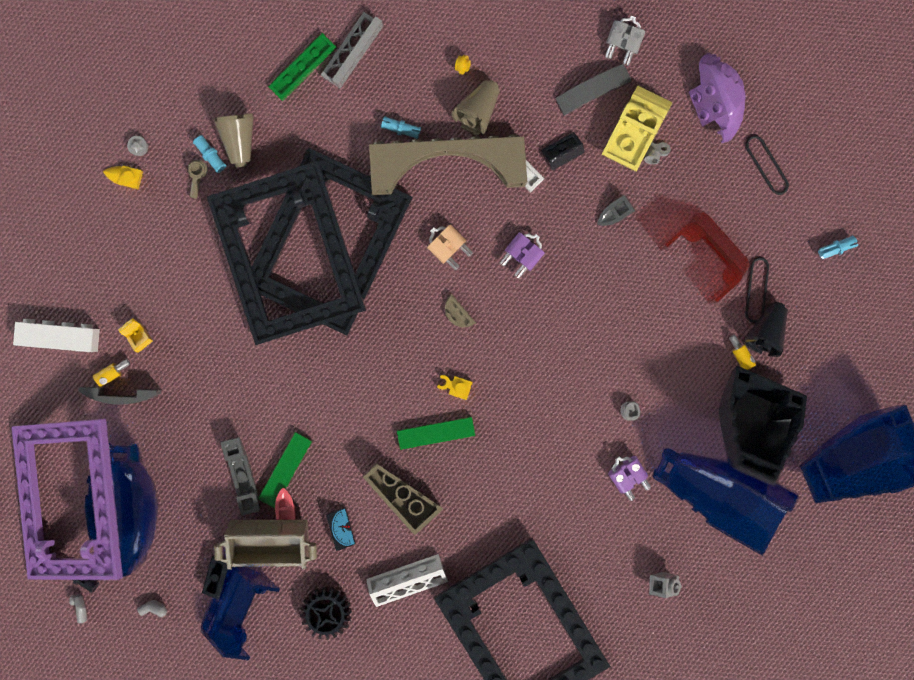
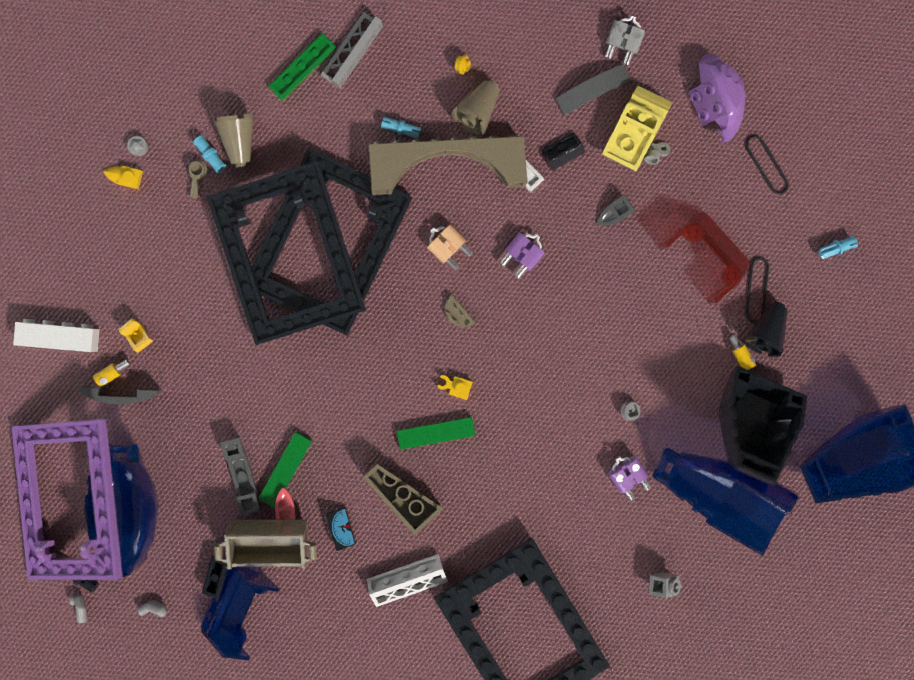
black gear [300,587,352,640] -> none

